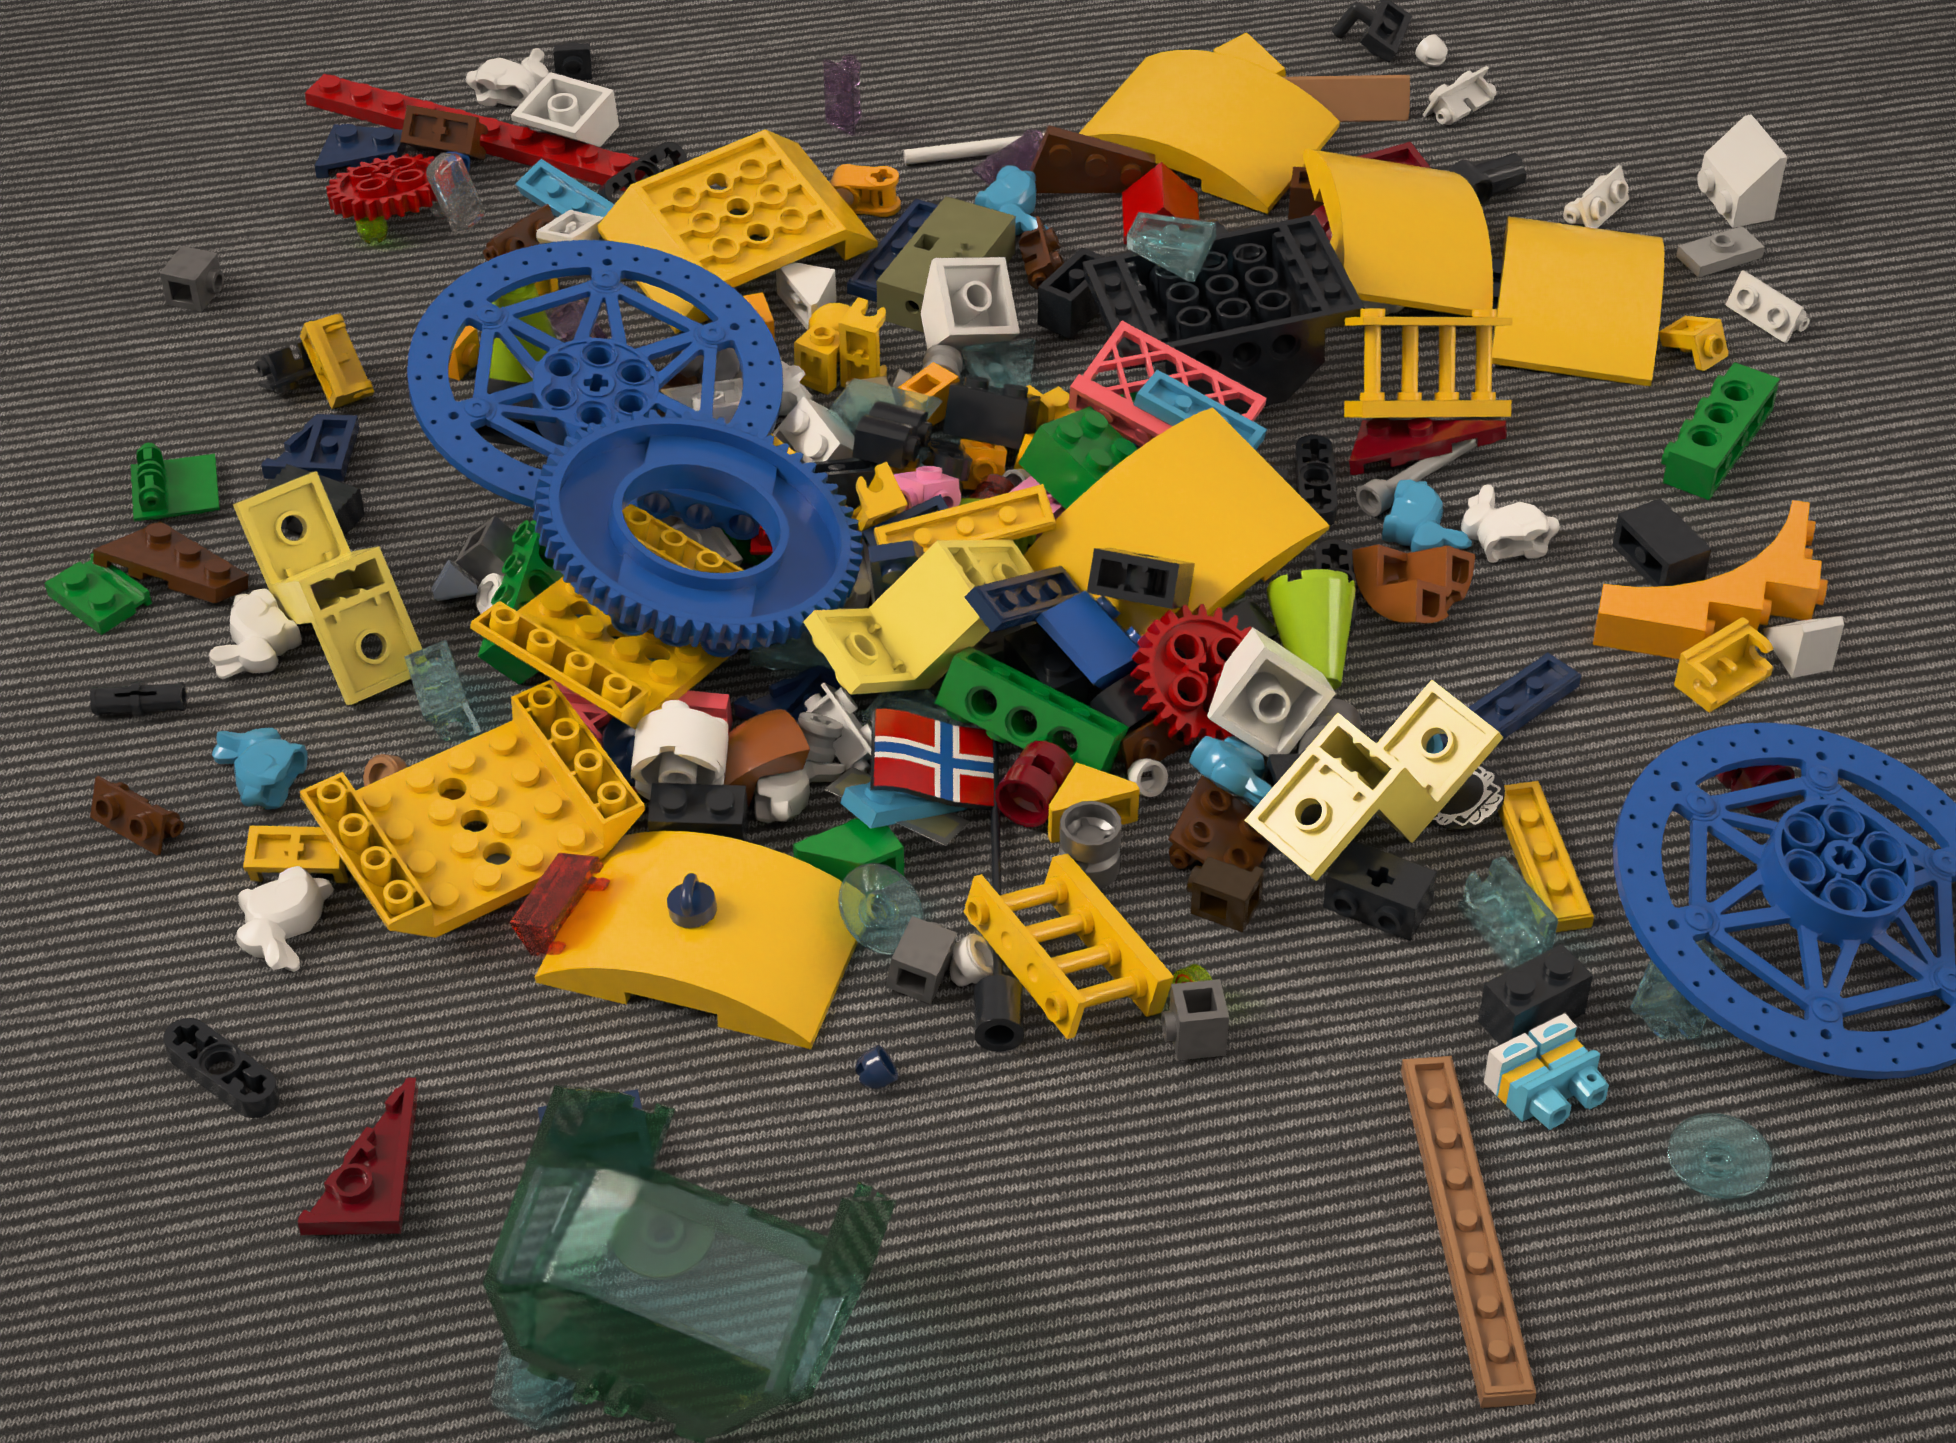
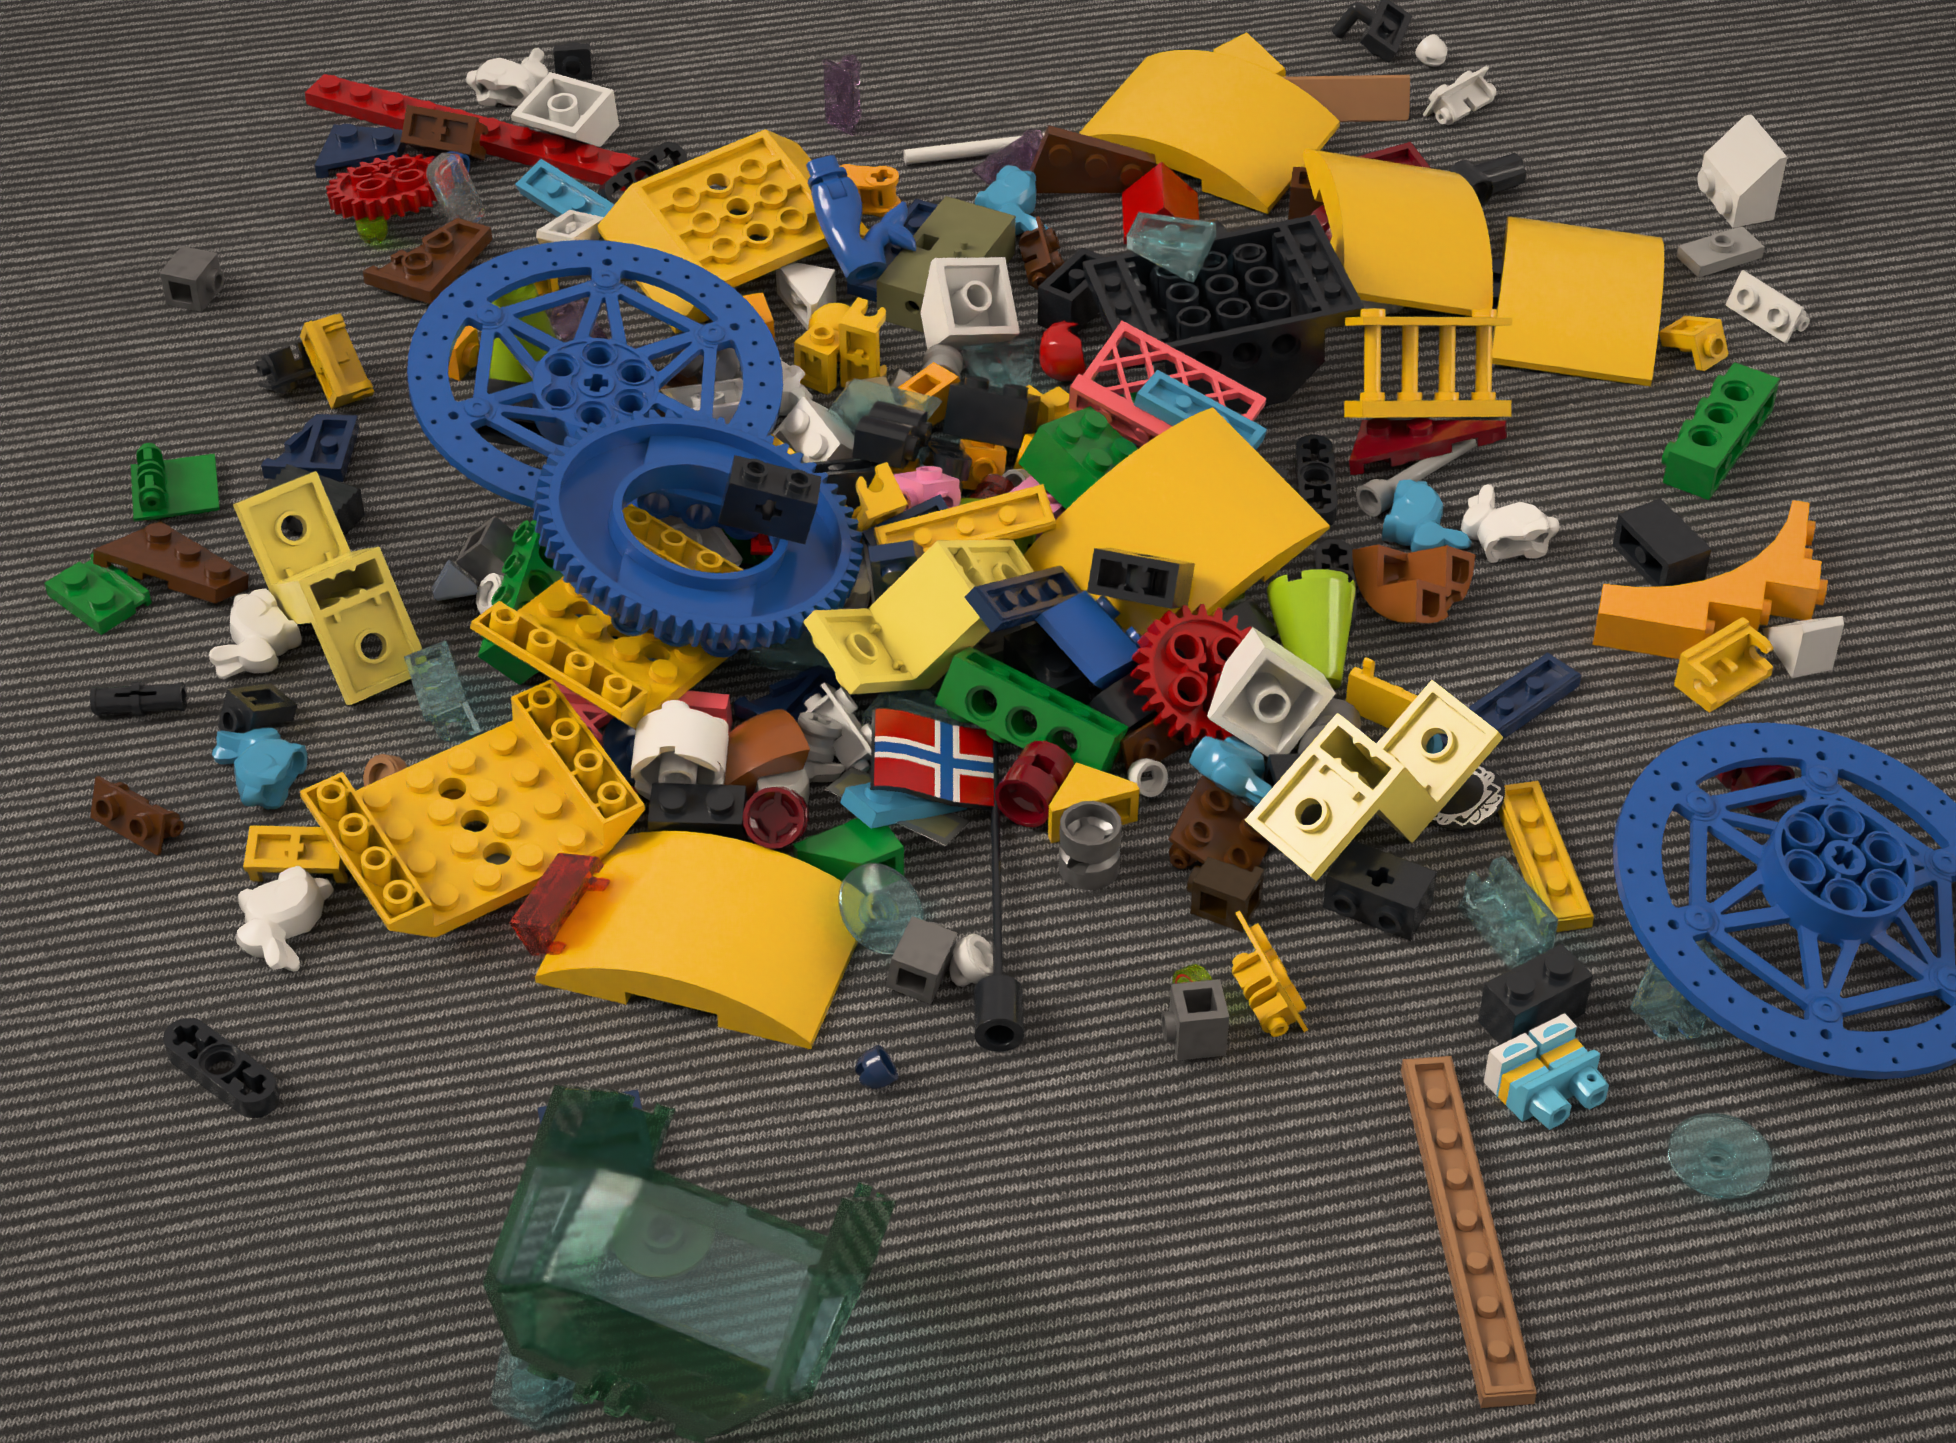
dark red wing [298,1077,418,1235] -> none
reddish brown hinge [483,204,555,261] -> none
dark blue tile [667,873,717,928] -> none
yellow fence [964,853,1174,1039] -> none
white hinge [1563,165,1629,228] -> none
none -> black bracket [218,683,297,733]
none -> reddish brown wing [363,218,492,304]
none -> black brick [718,455,821,544]
none -> dark red wheel [743,786,810,849]
none -> blue piece [806,155,916,285]
none -> red hair [1039,321,1087,382]
none -> yellow hinge [1232,911,1308,1037]
none -> yellow hinge [1346,657,1417,728]

